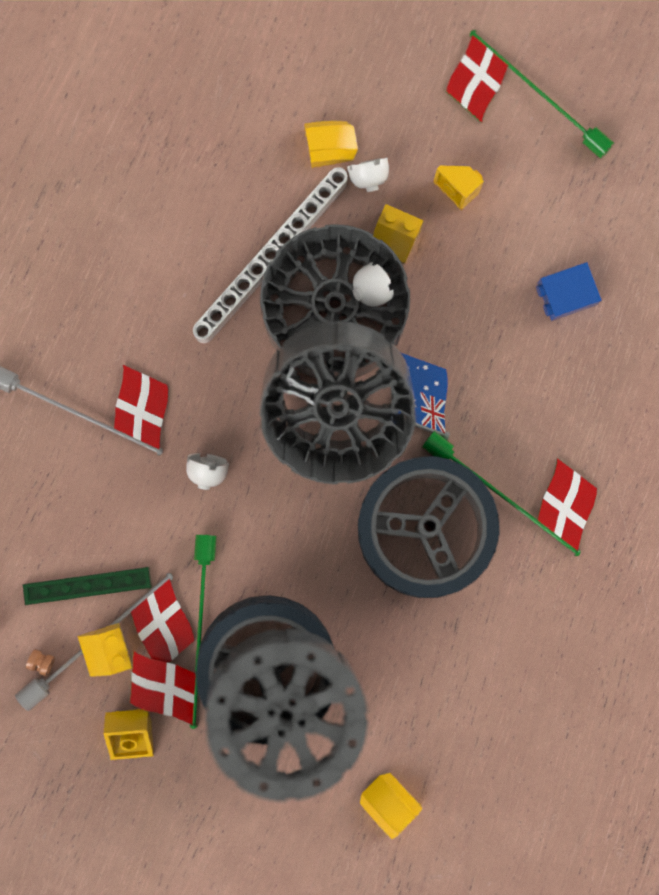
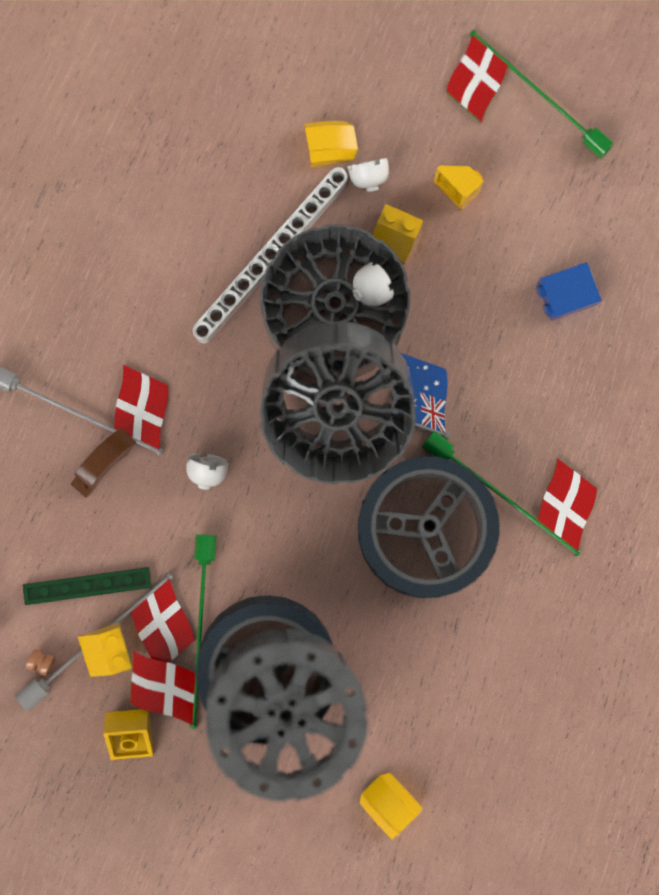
none -> reddish brown arch [71,428,136,498]

